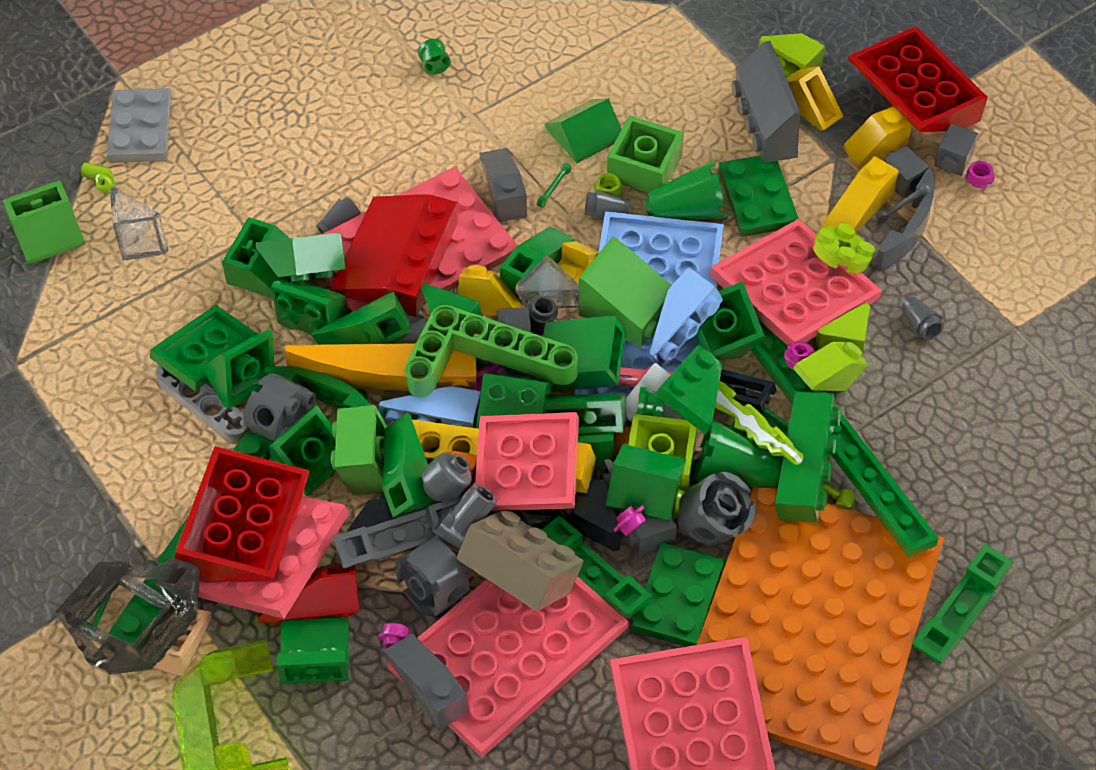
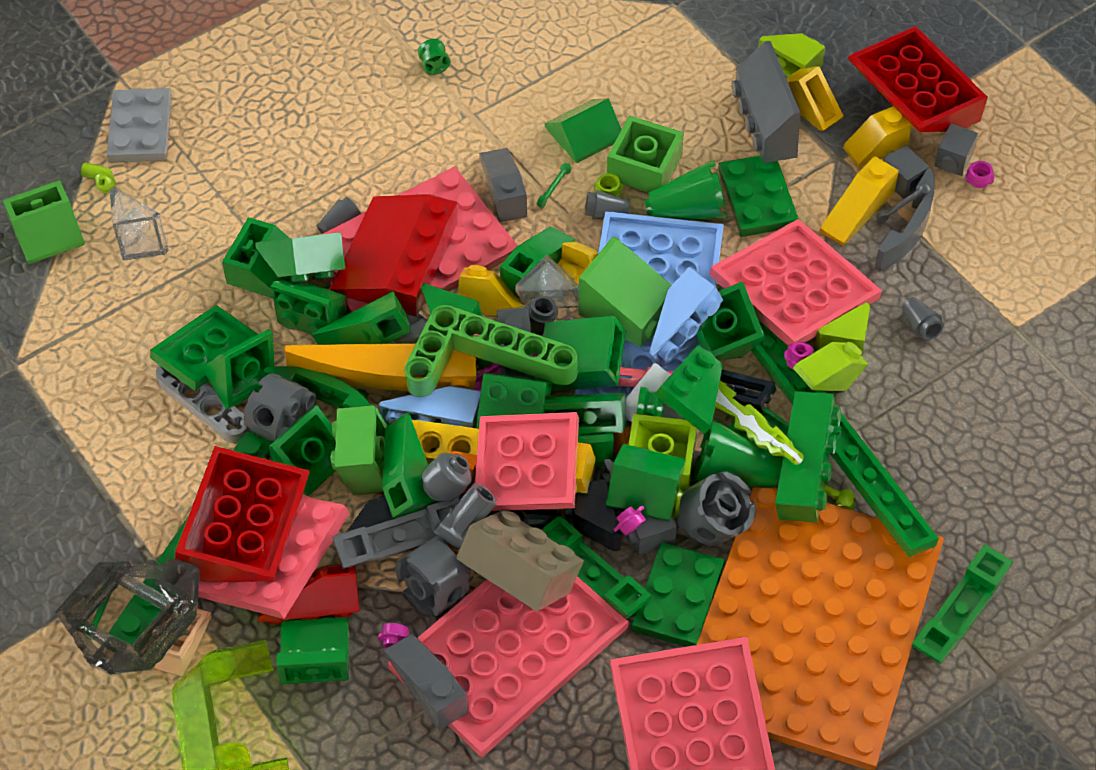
lime plate [813,223,875,273] -> none

